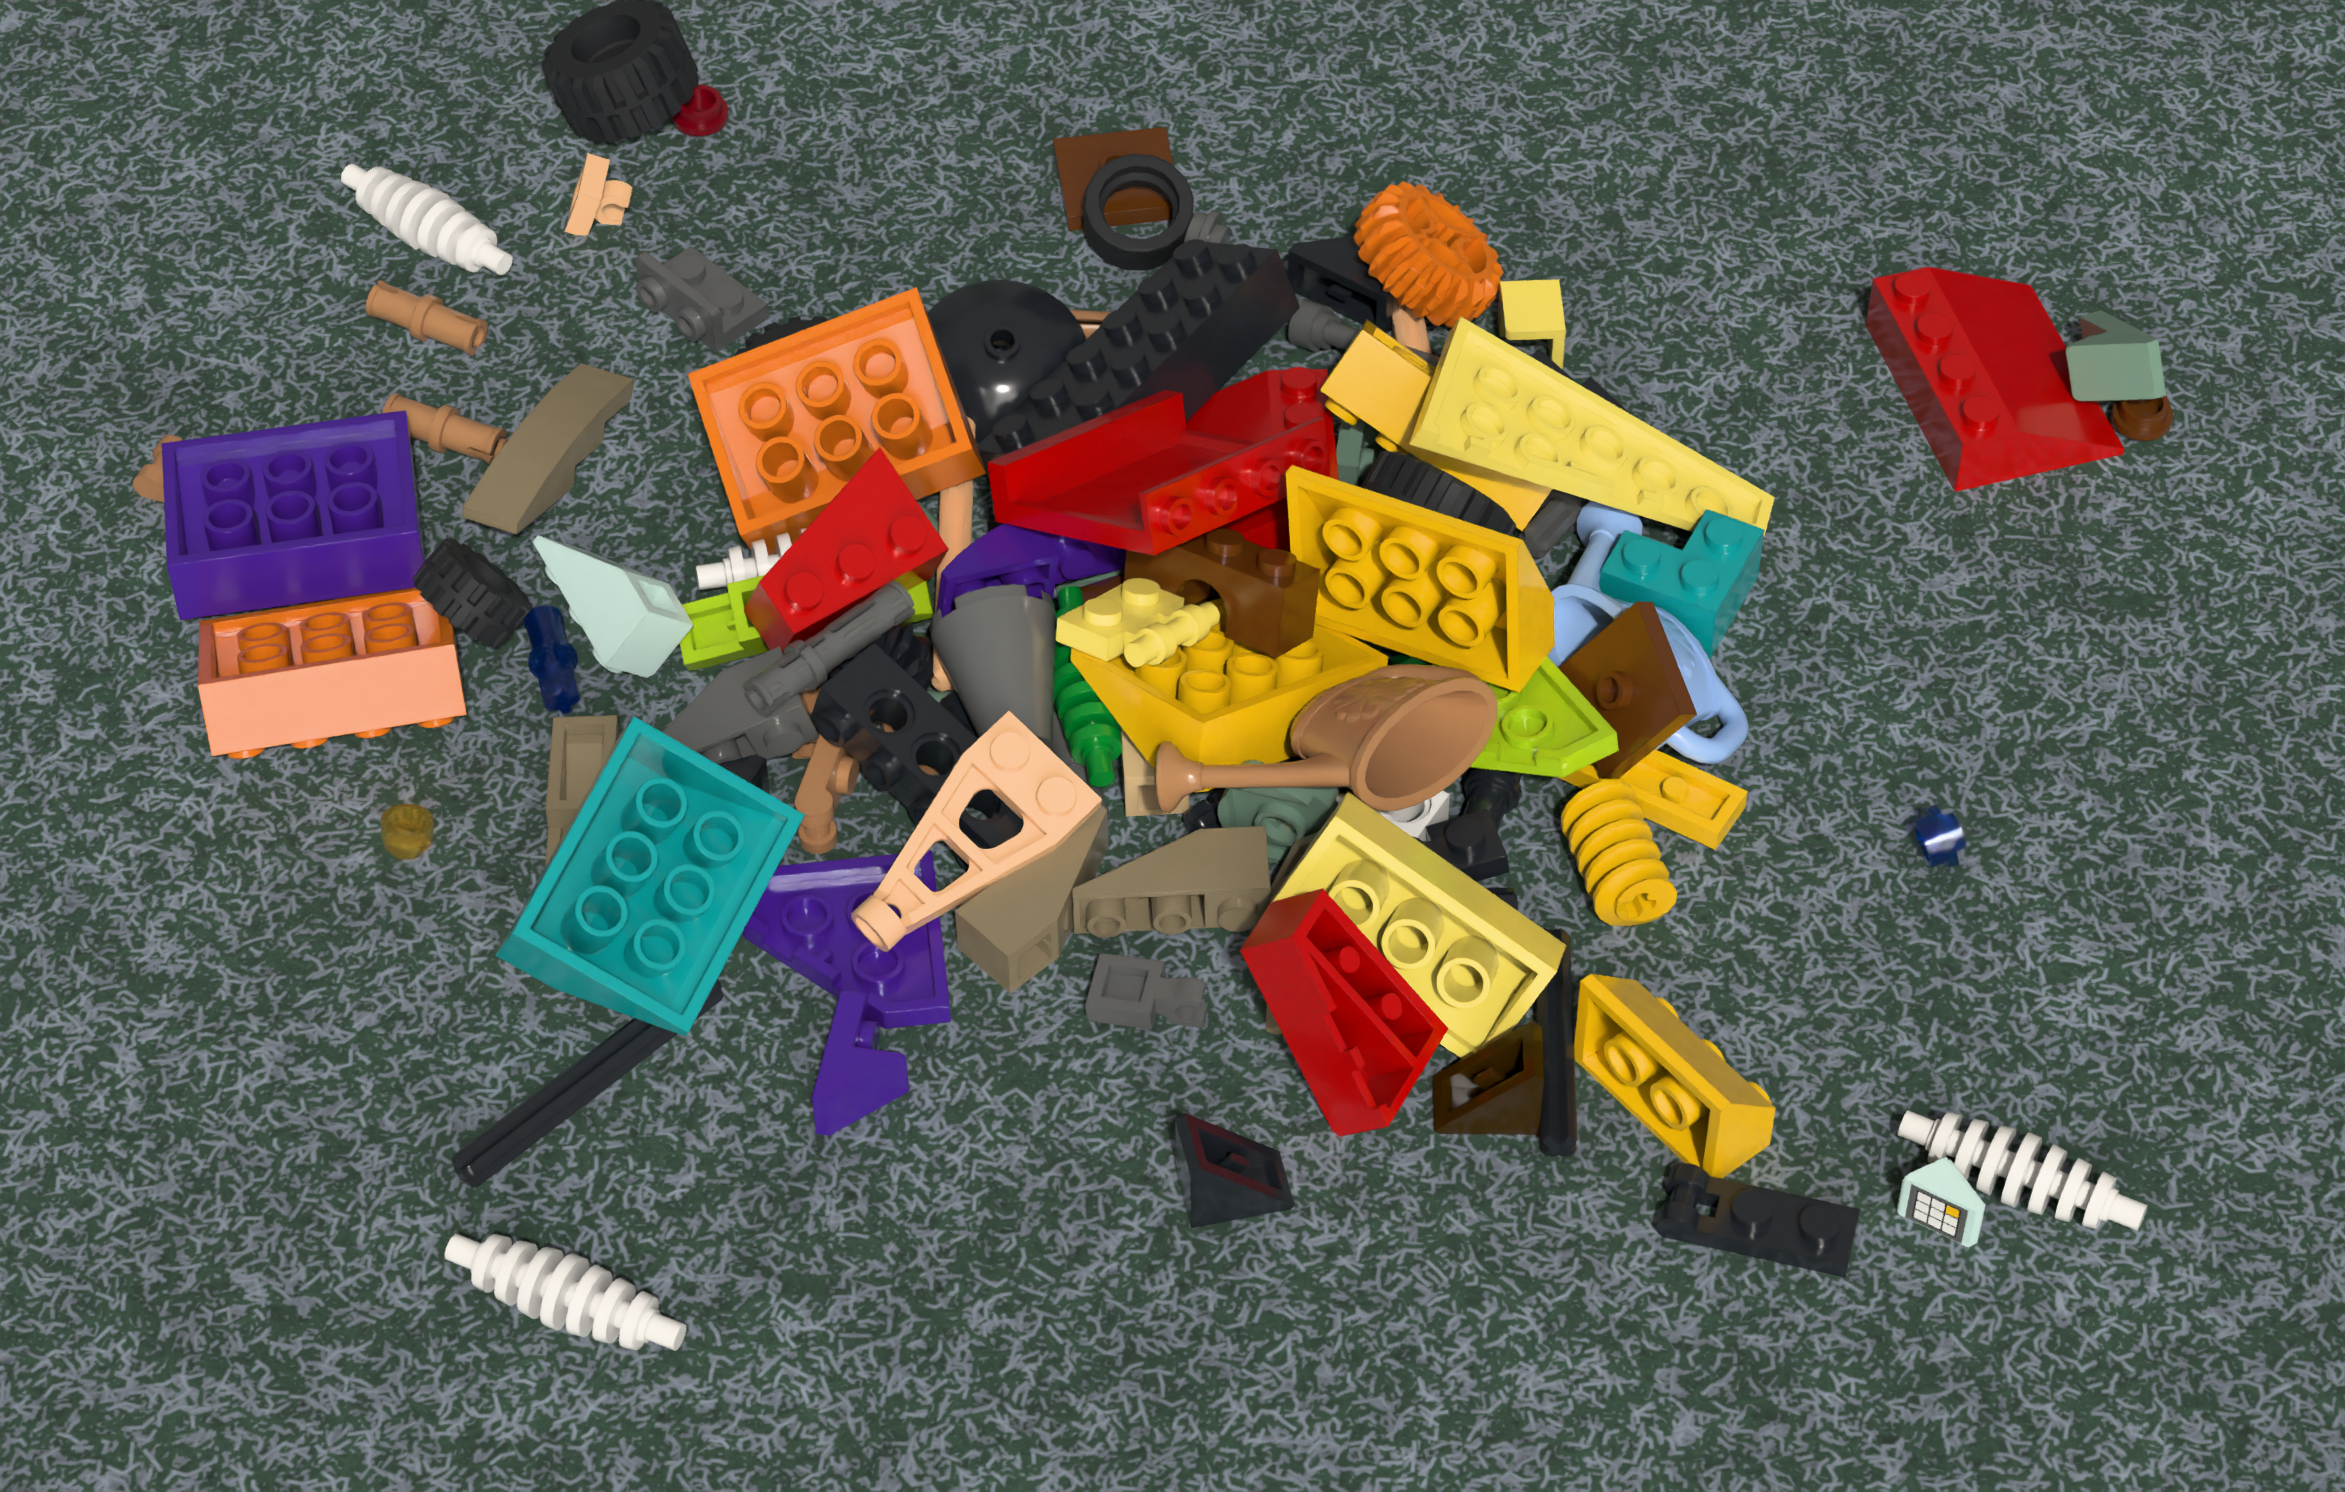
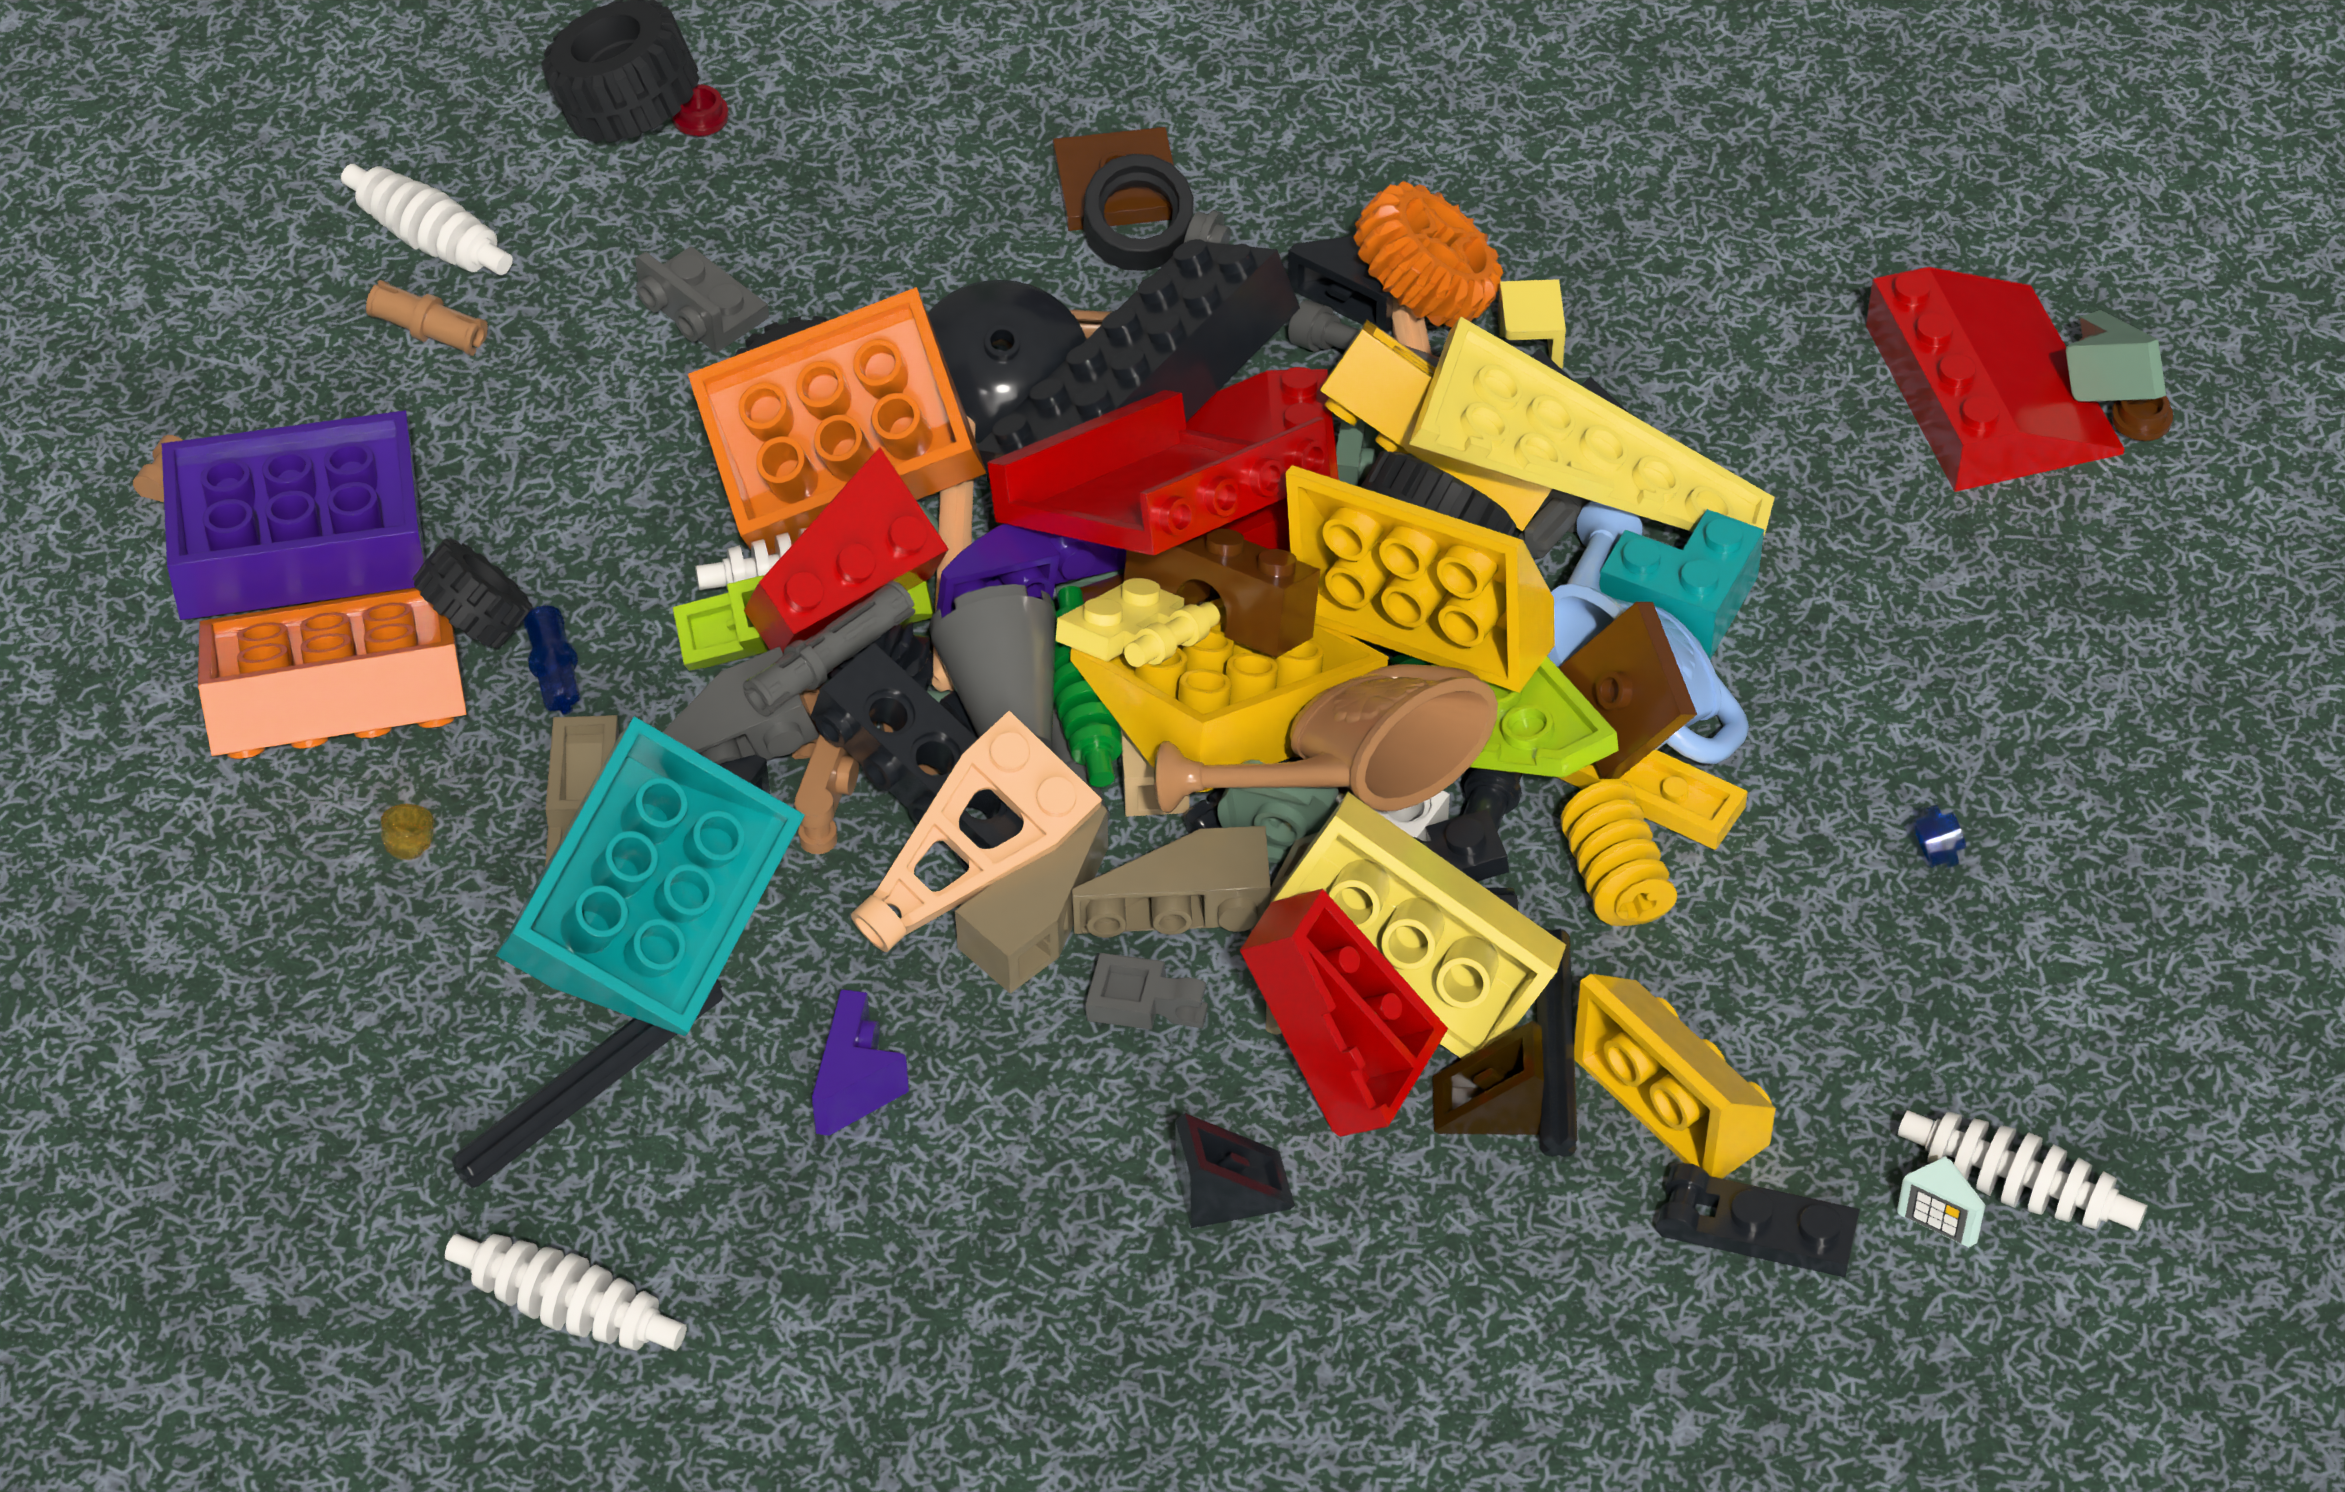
medium nougat pin [382,393,507,465] -> none
dark tan slope [462,363,634,534] -> none
light aqua slope [533,535,694,678] -> none
light nougat tile [565,153,633,235] -> none
dark purple plate [743,850,951,1029] -> none

